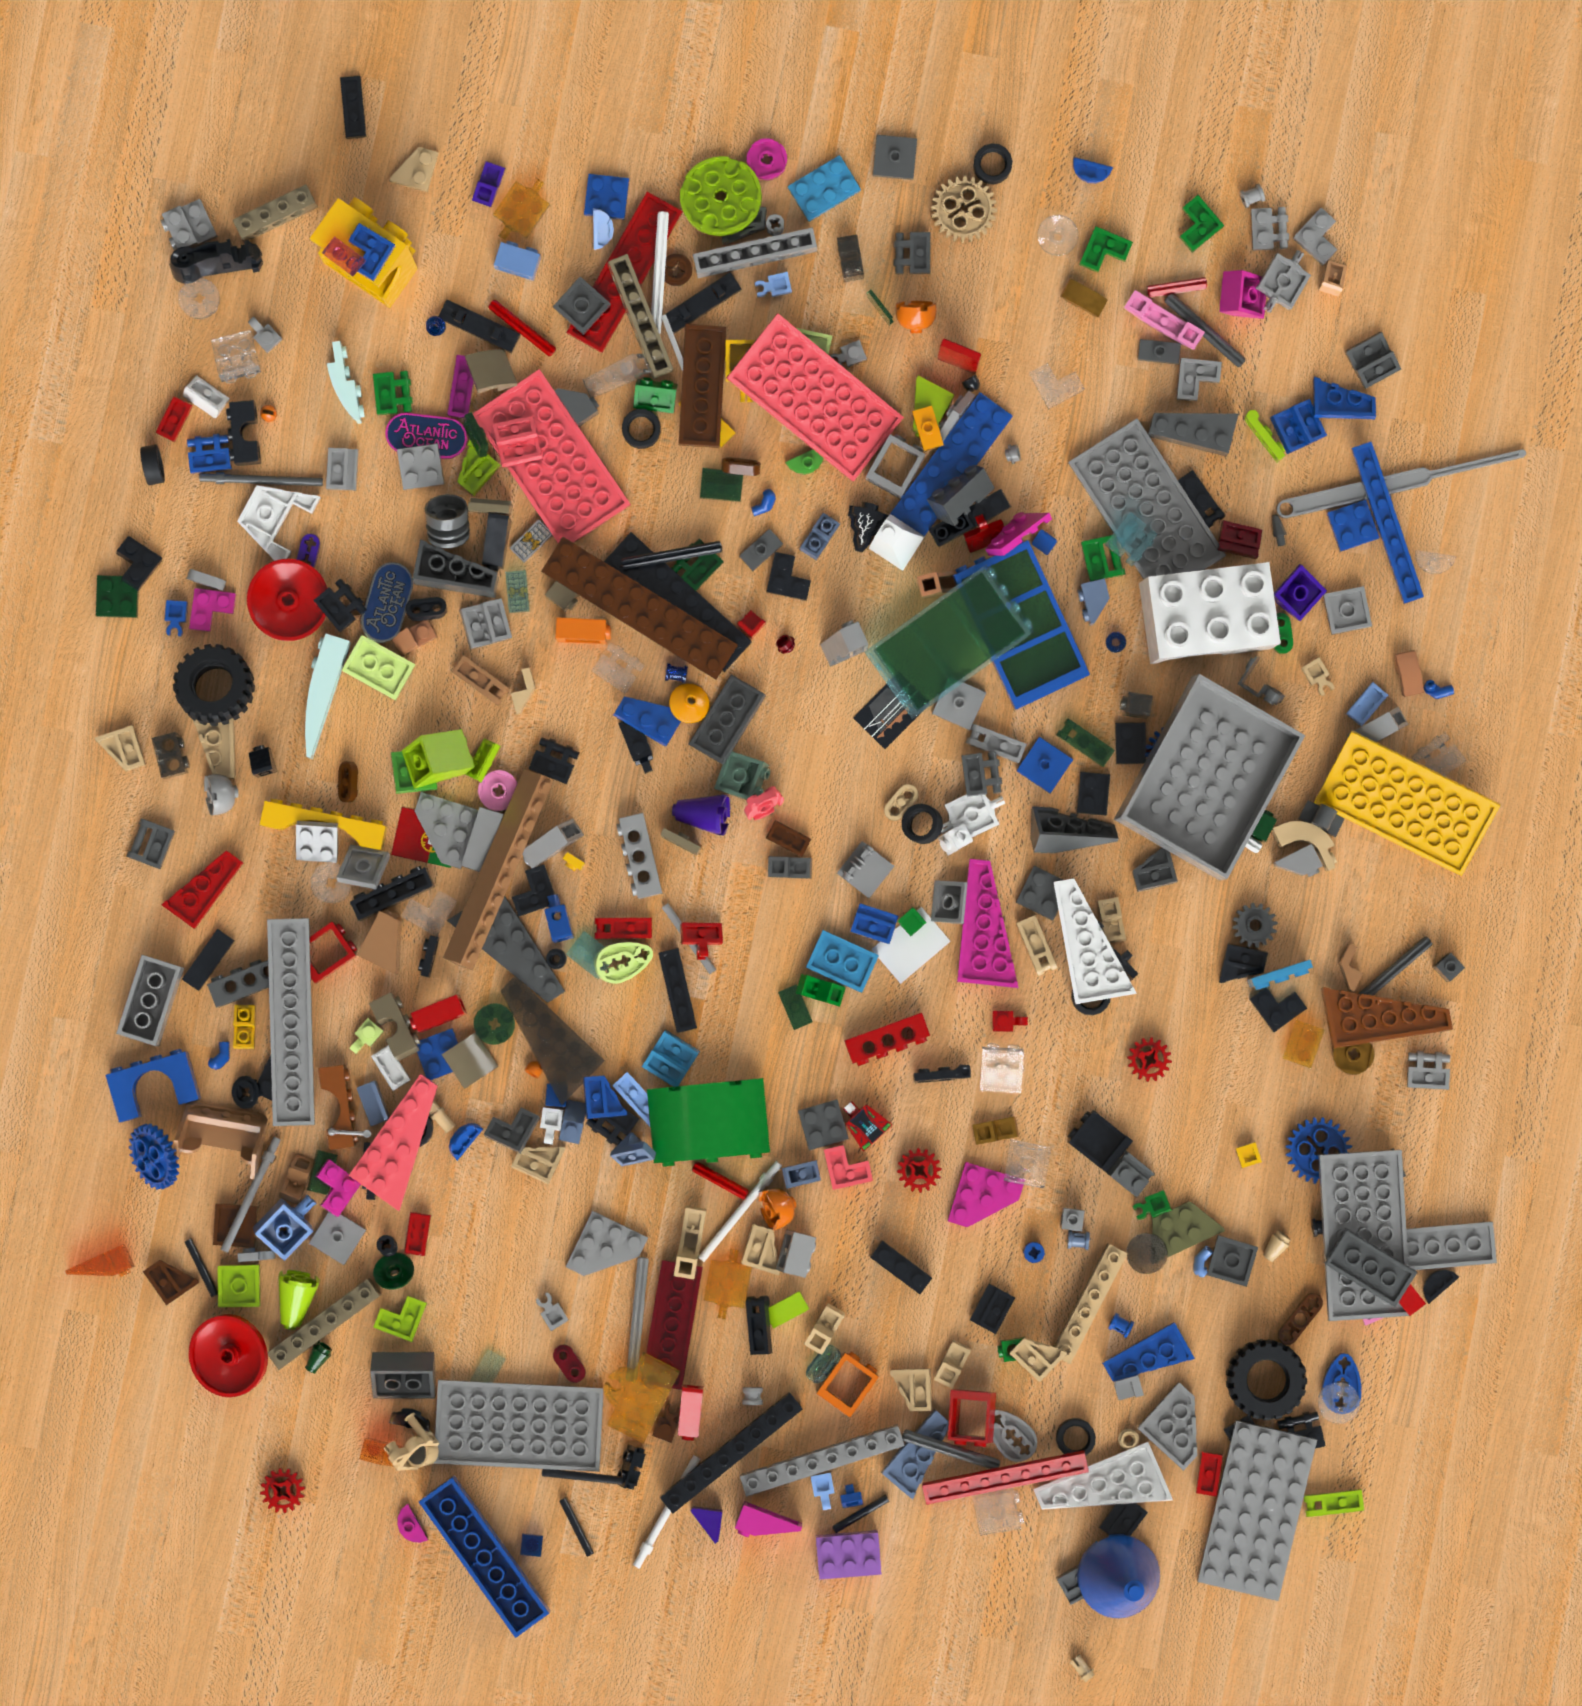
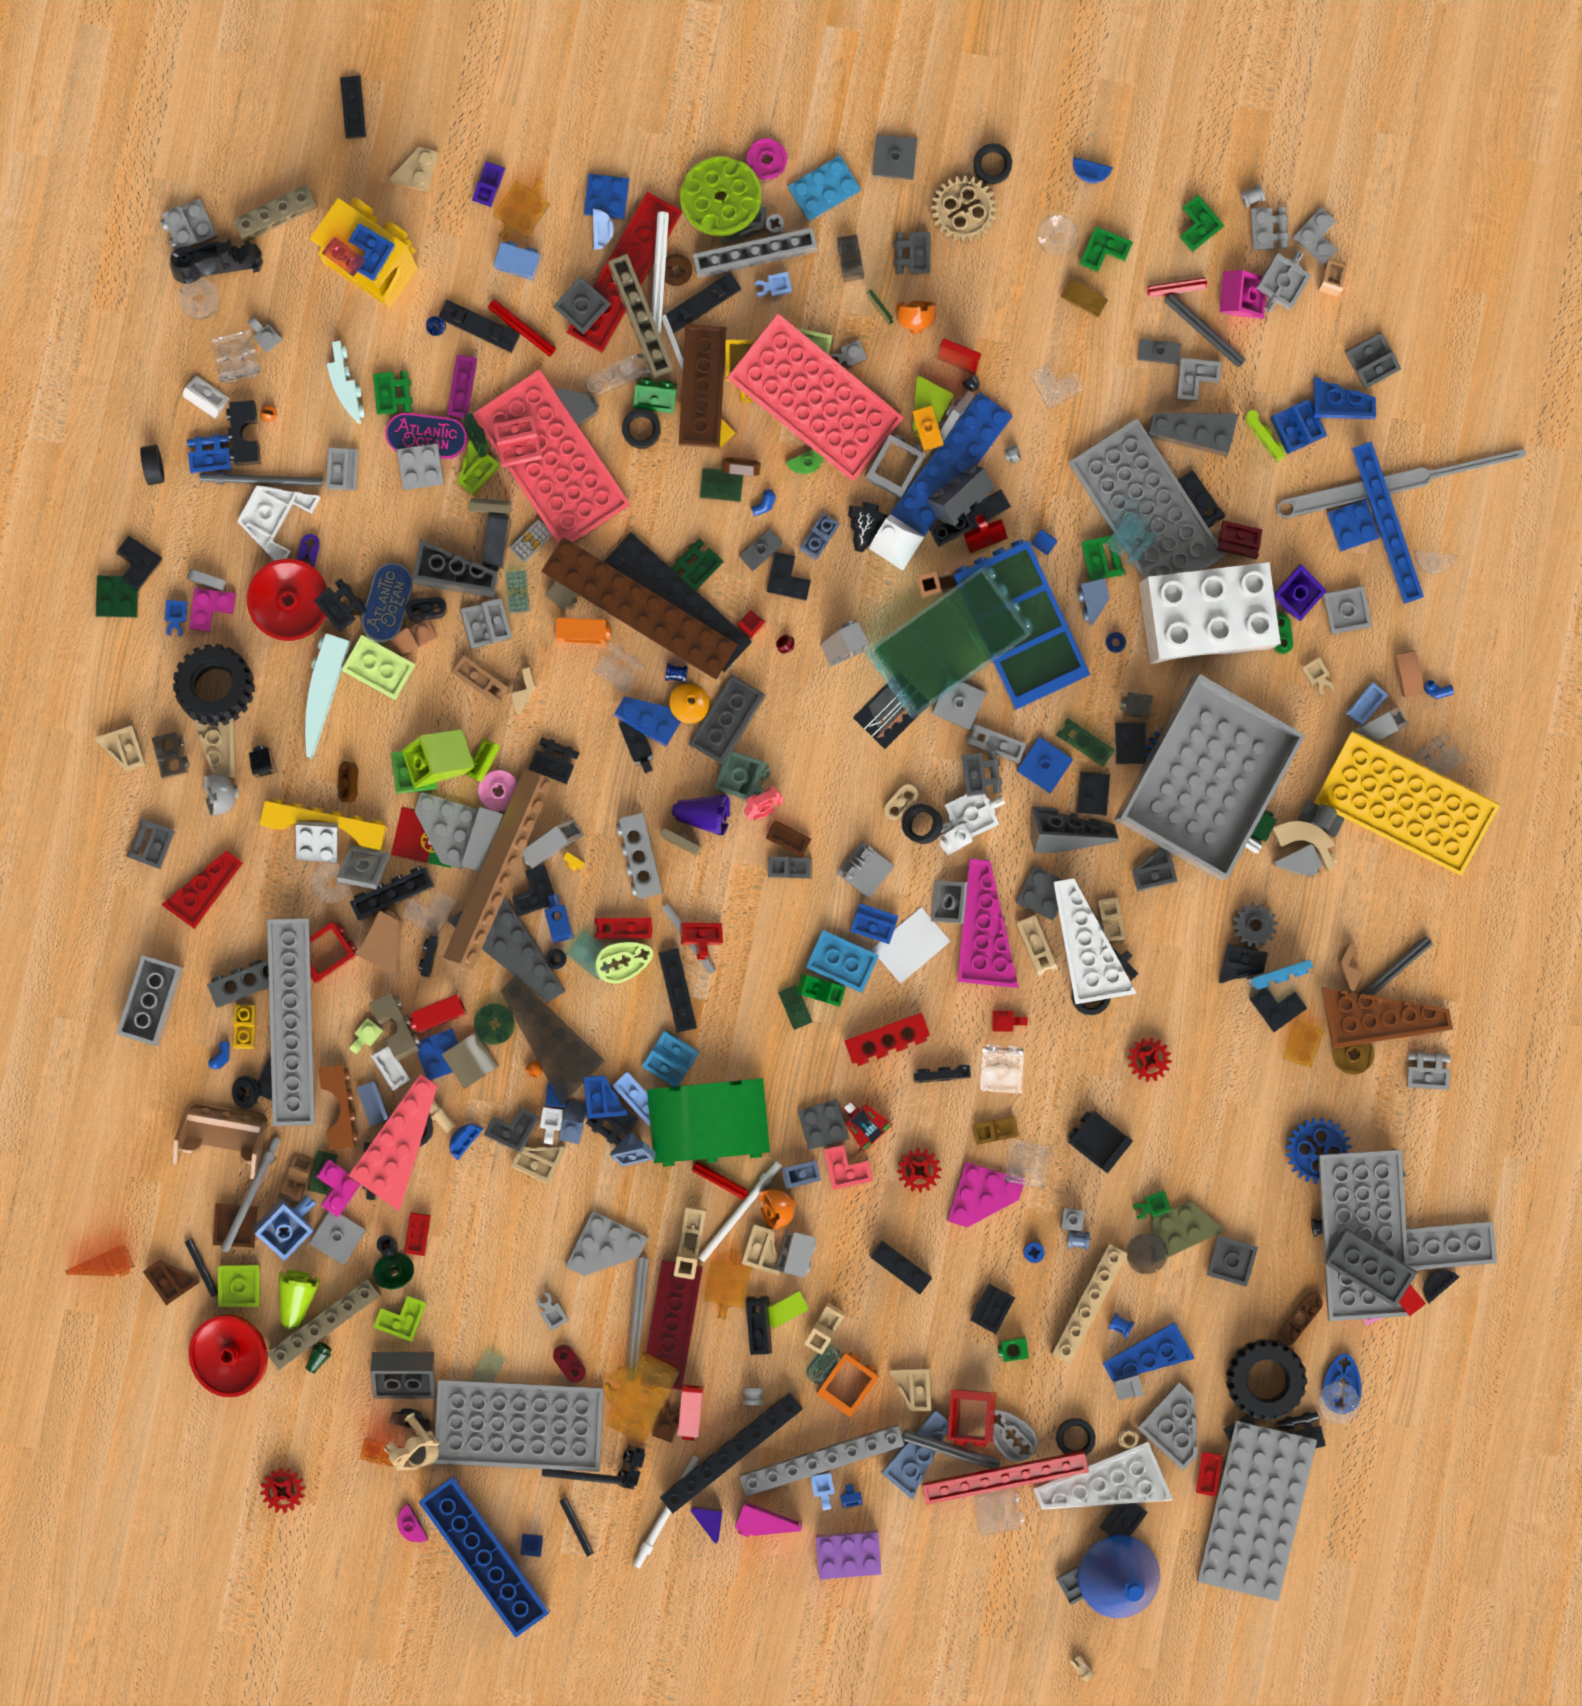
blue arch [106,1049,201,1123] -> none
blue gear [128,1123,180,1190] -> none
red plate [155,396,193,443] -> none
black tile [182,929,235,991] -> none
light grey plate [238,1248,275,1262] -> none
light grey hinge [328,1128,371,1138] -> none
dark grey wheel [424,494,470,548] -> none
dark tan slope [465,350,517,393] -> none
black axle [621,541,722,570] -> none
black bar [832,1494,890,1533] -> none
green panel [897,907,927,937] -> none
tan slope [934,1340,971,1389] -> none
dark pink wing [985,512,1052,556] -> none
tan wing [1009,1337,1068,1382] -> none
dark grey plate [1107,1150,1155,1197] -> none
bright pink slope [1124,290,1205,350] -> none
medium blue arm [1193,1246,1213,1277] -> none
yellow plate [1235,1142,1262,1168] -> none
dark grey piece [1238,656,1285,705] -> none
tan cone [1263,1230,1291,1262] -> none
dark grey bar [1272,514,1287,546] -> none
lime plate [1304,1489,1364,1517] -> none
dark grey brick [1433,953,1465,982] -> none

